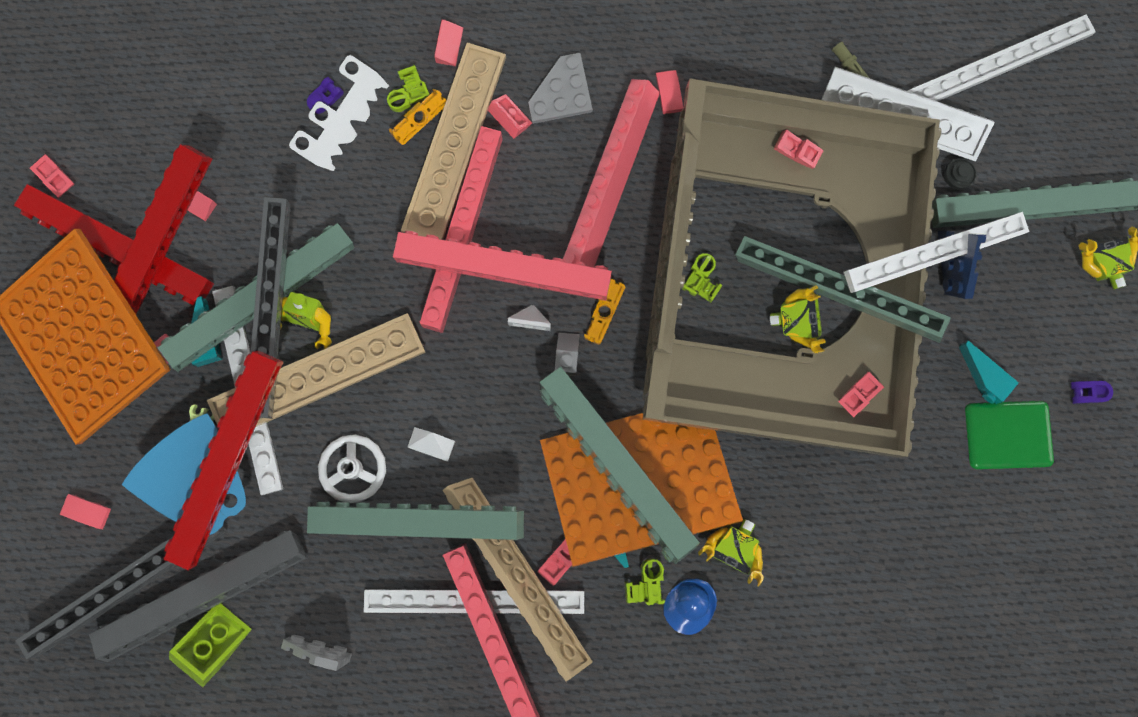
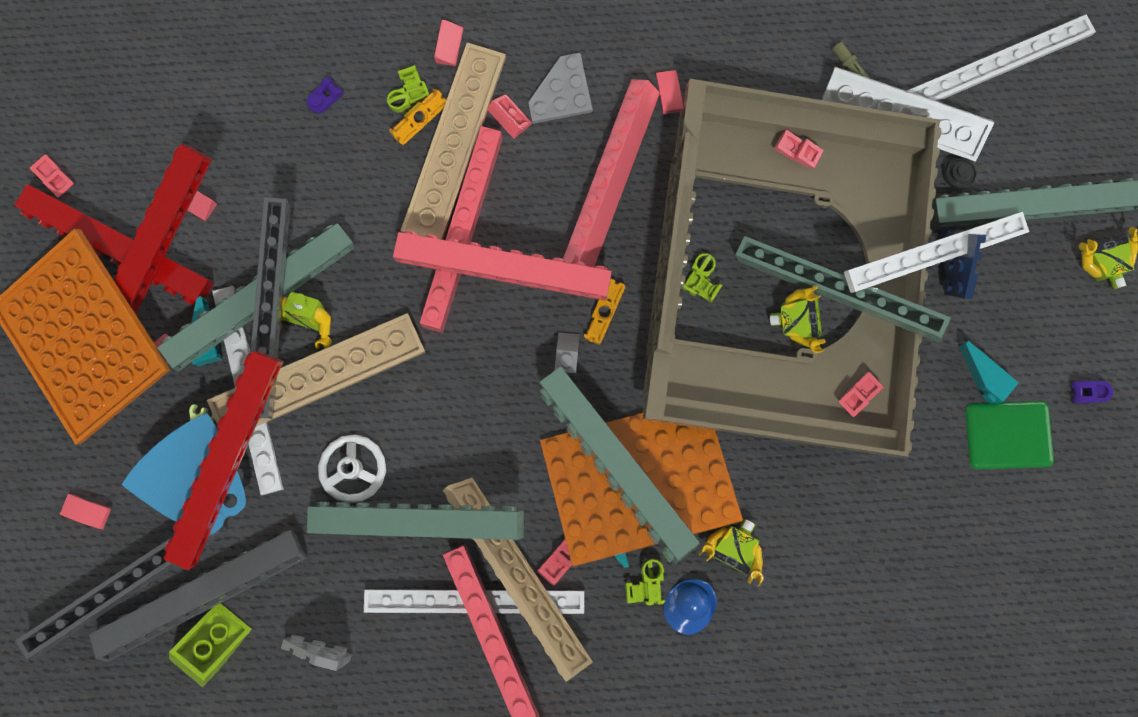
white piece [289,55,389,171] -> none
white slope [408,427,455,461] -> none
white slope [508,305,551,331] -> none

